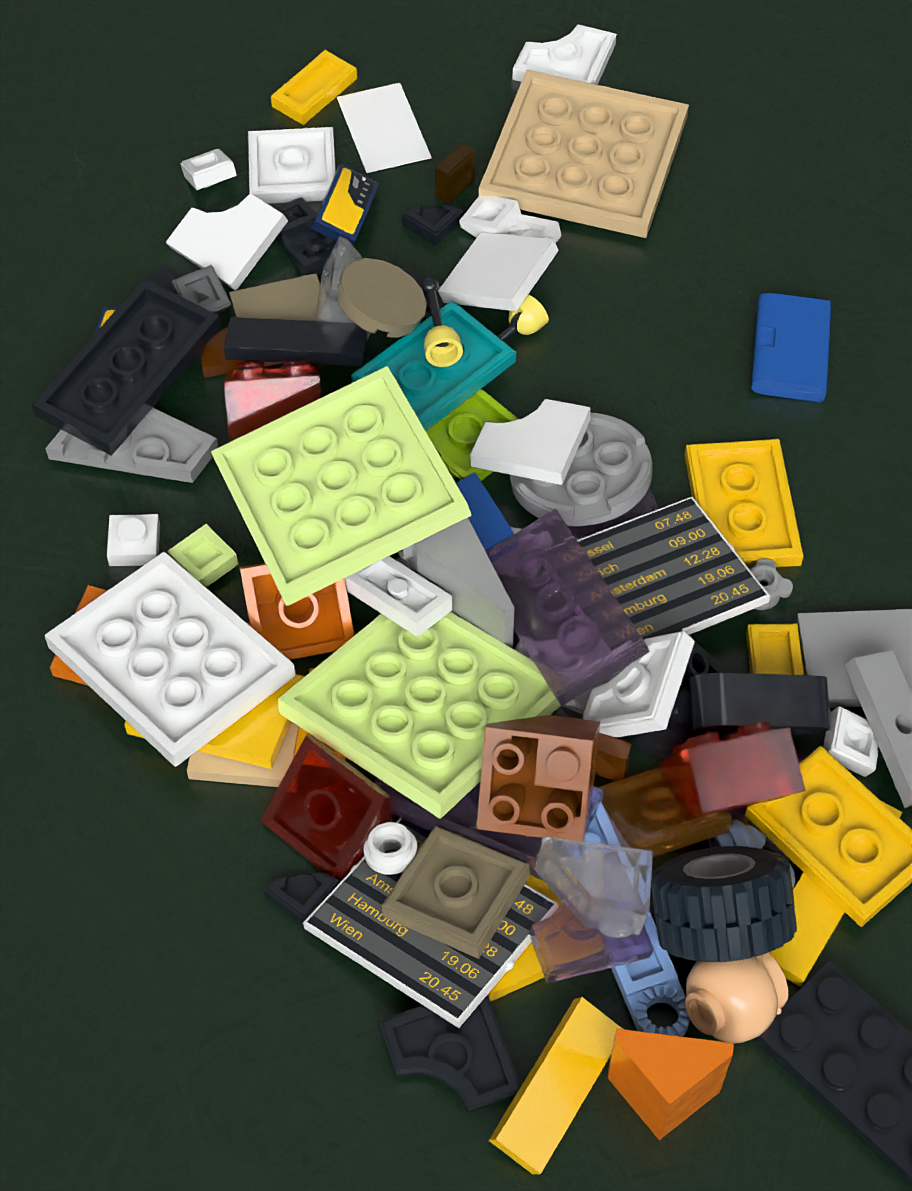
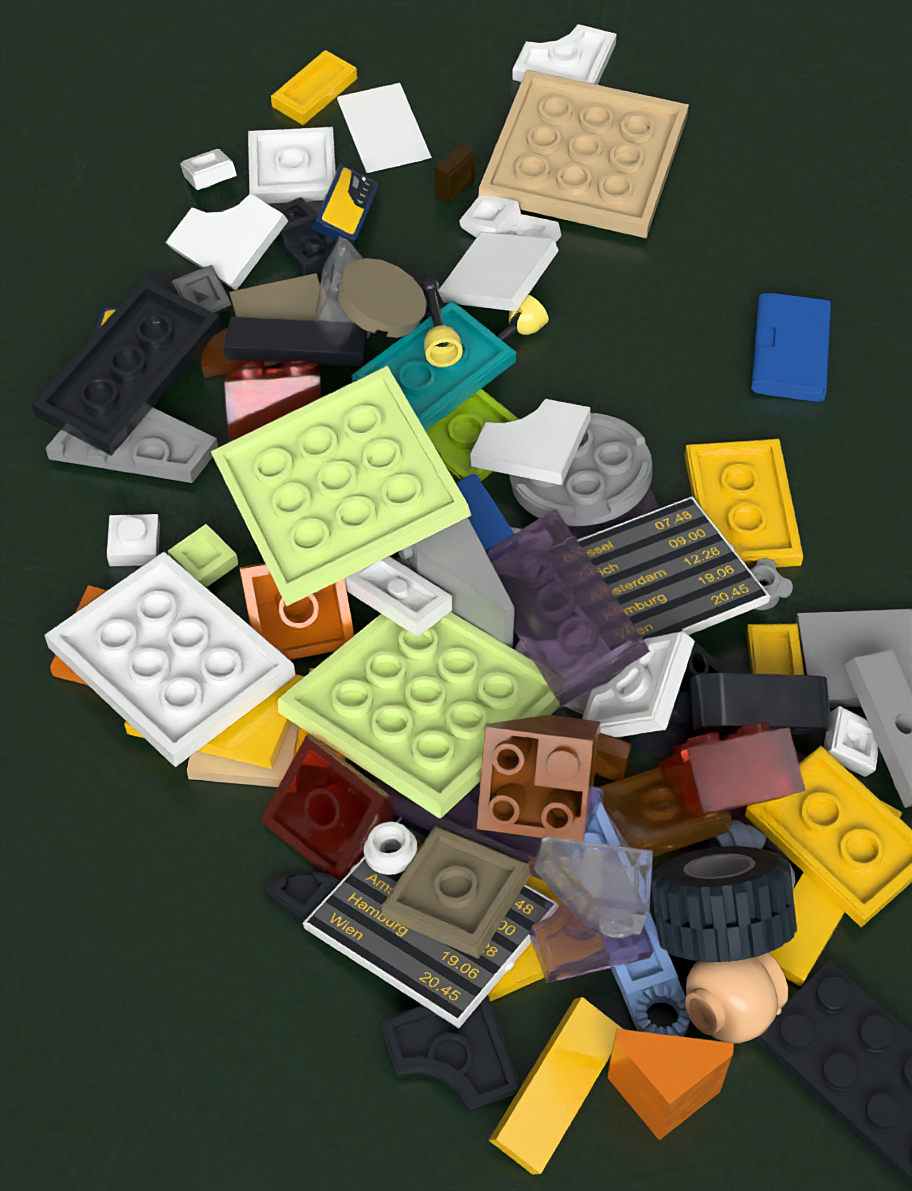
black tile [402,204,464,246] -> none

